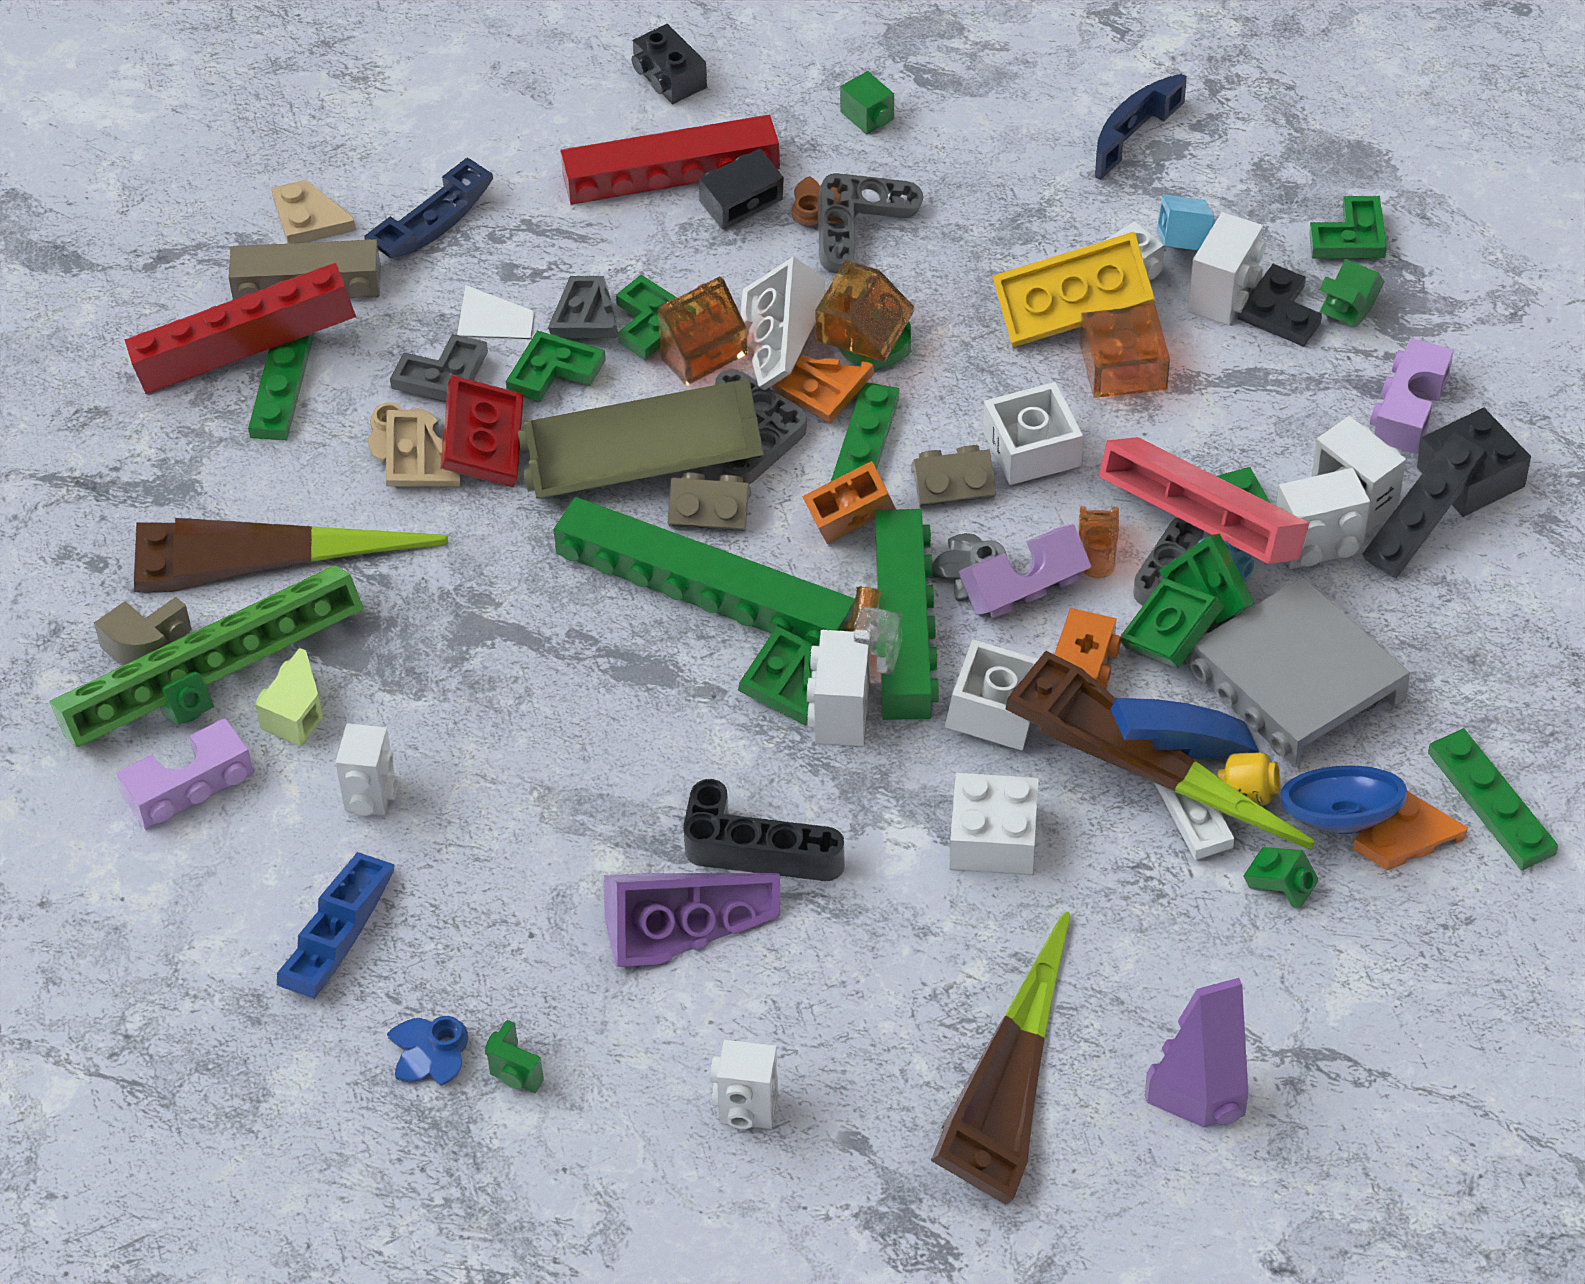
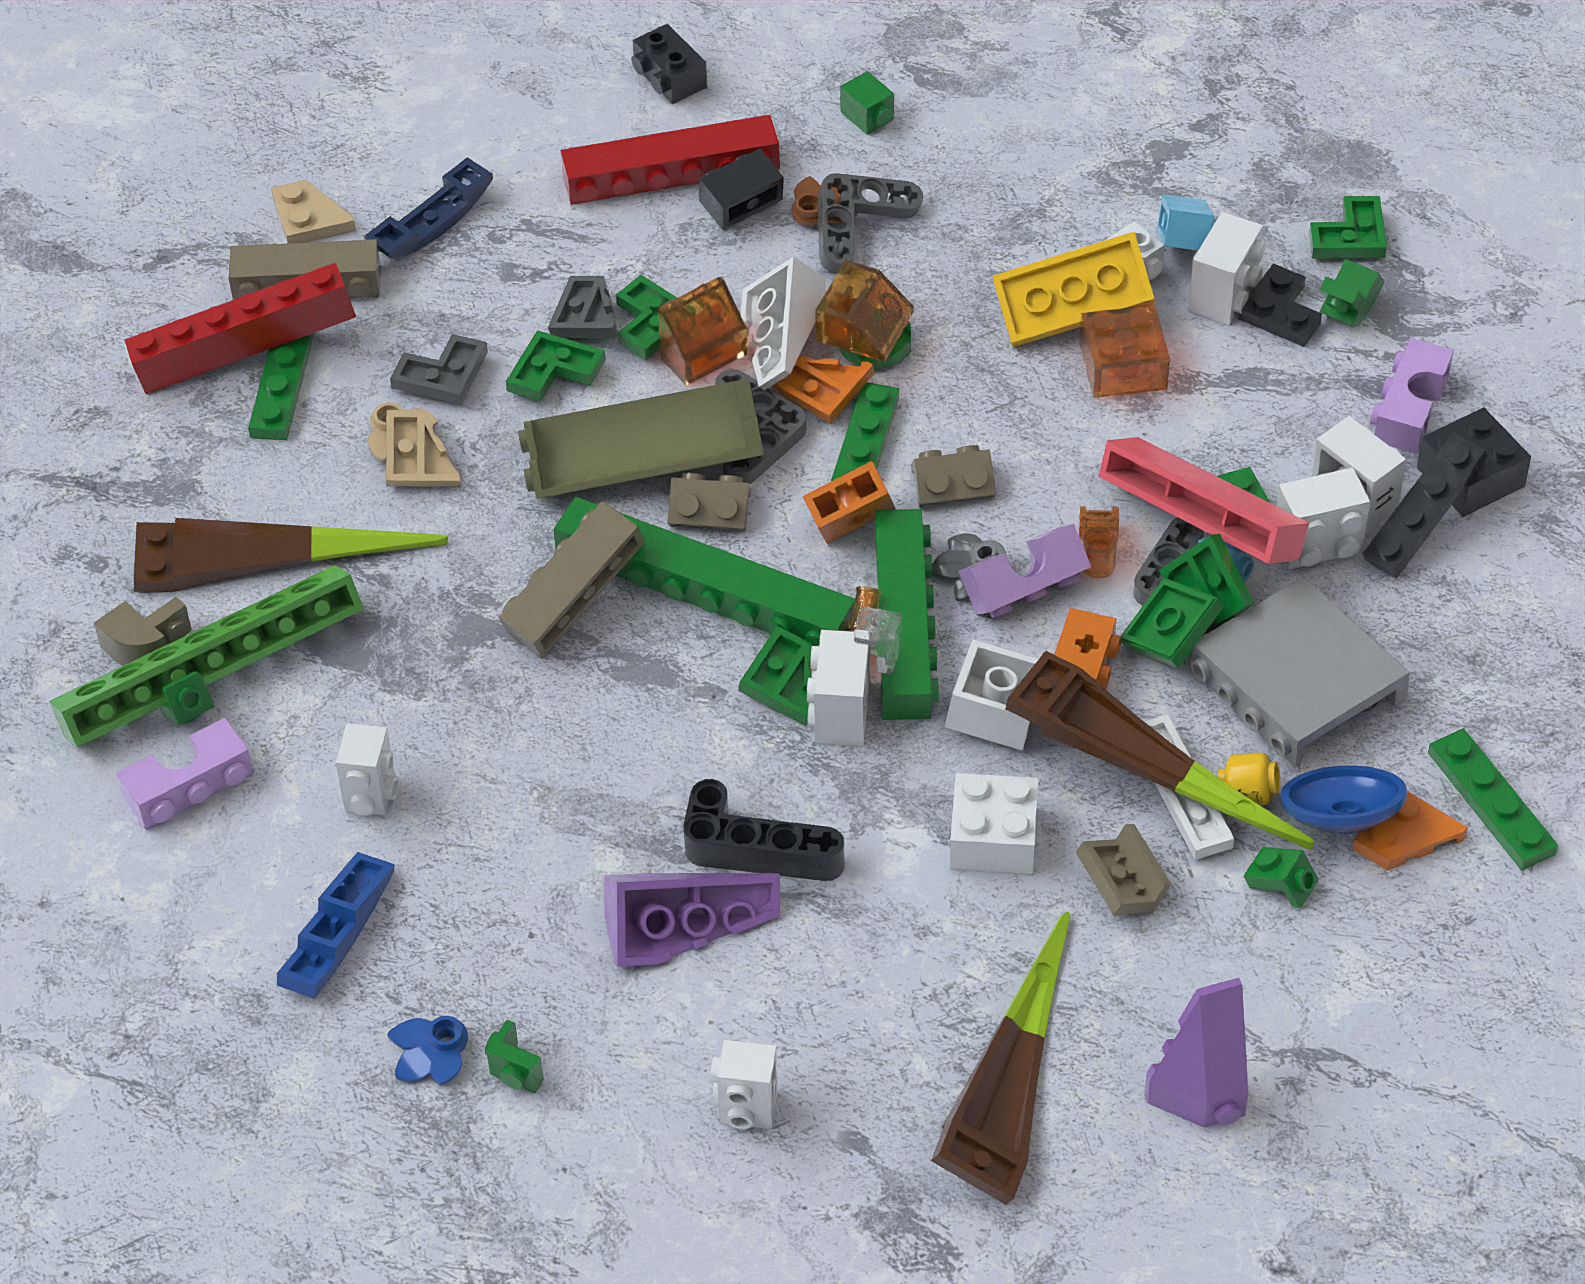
yellowish green slope [255,648,323,746] -> none
red tile [440,375,524,487] -> none
white sticker [457,285,534,338] -> none
white brick [983,382,1083,485] -> none
dark blue slope [1095,74,1187,180] -> none
blue slope [1111,698,1259,759] -> none
none -> dark tan brick [499,501,645,659]
none -> dark tan bracket [1076,824,1171,916]

